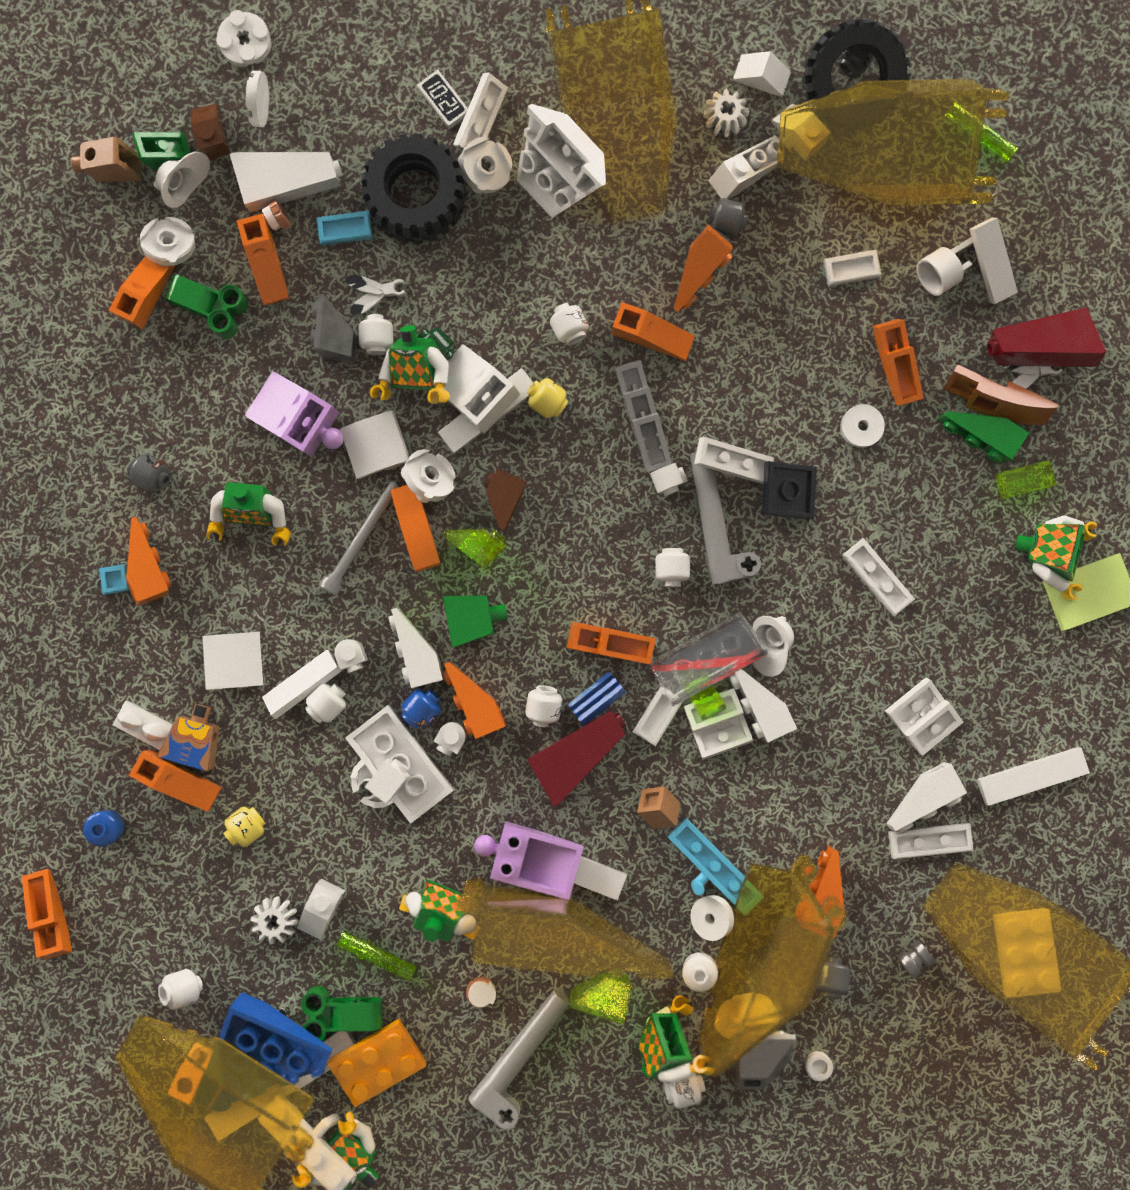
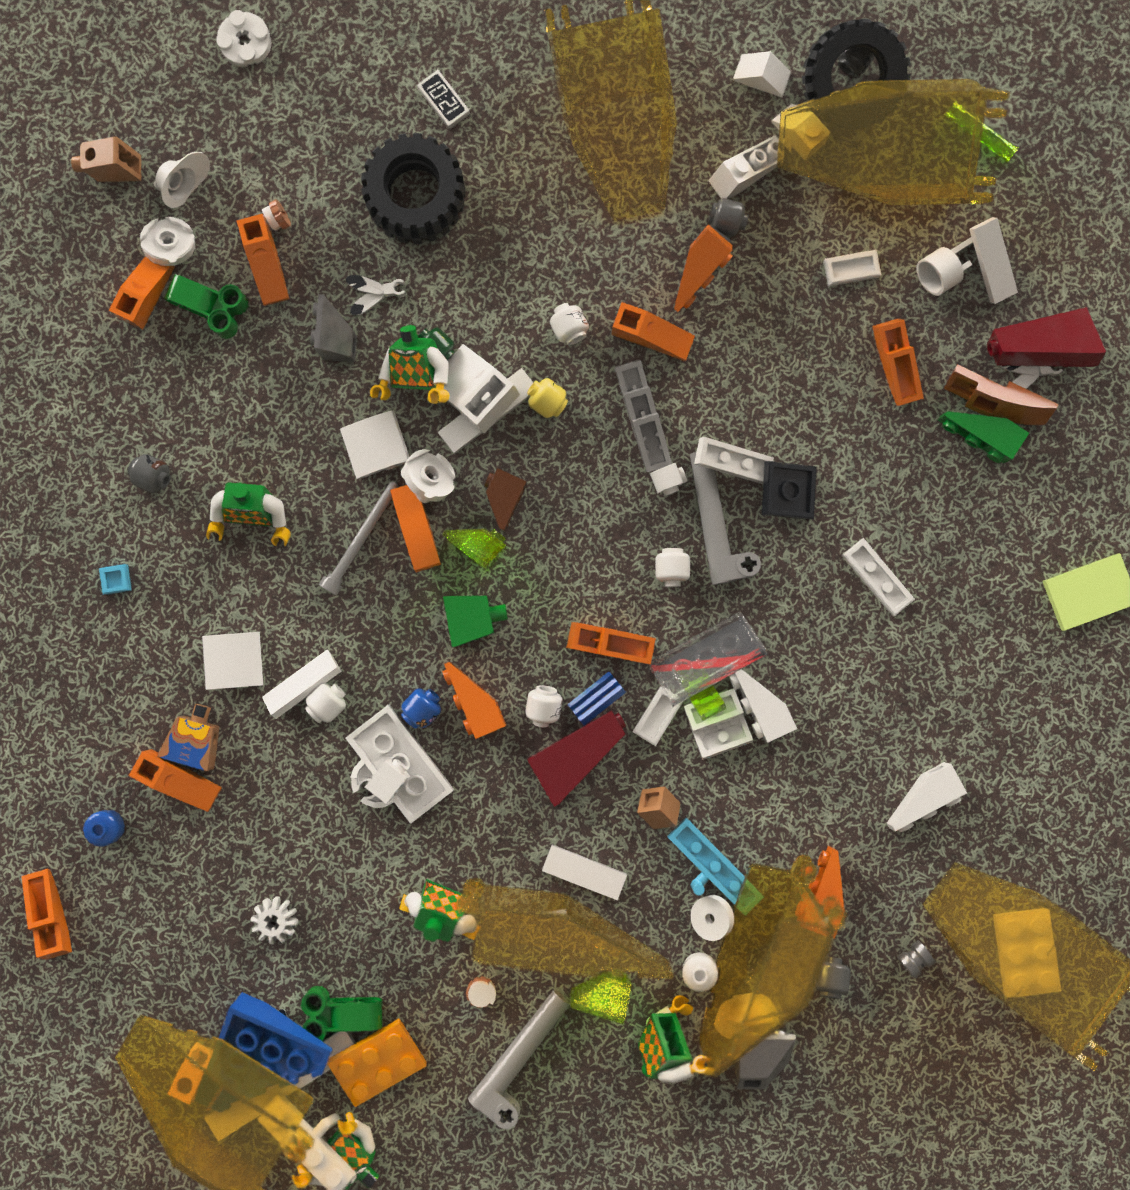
white tile [113,701,173,750] -> none
orange slope [126,516,171,607] -> none
green slope [132,132,190,171] -> none
white head [158,969,203,1010] -> none
reddish brown slope [191,103,231,160] -> none
light yellow head [223,807,266,847] -> none
white slope [230,152,343,213] -> none
lavender slope [245,371,344,457] -> none
white tile [246,71,269,127] -> none
white slope [297,879,346,940] -> none
medium azure tile [316,211,373,246] -> none
white plate [335,639,368,673] -> none
clear neon green pin [336,930,417,982] -> none
white head [358,314,393,355] -> none
white slope [389,608,445,688] -> none
white plate [434,722,467,756] -> none
white plate [453,73,508,152] -> none
white plate [458,137,512,194] -> none
lavender slope [474,821,584,900] -> none
white wedge [517,104,606,218] -> none
white head [663,1073,705,1109] -> none
white gear [704,88,749,138] -> none
white piece [752,616,794,677] -> none
white tile [805,1051,833,1081] -> none
white piece [840,404,885,448] -> none
white slope [885,678,964,756] -> none
white tile [888,823,974,859] -> none
white tile [977,747,1090,806] -> none
clear neon green slope [995,460,1057,499] -> none
torso [1015,516,1097,601] -> none

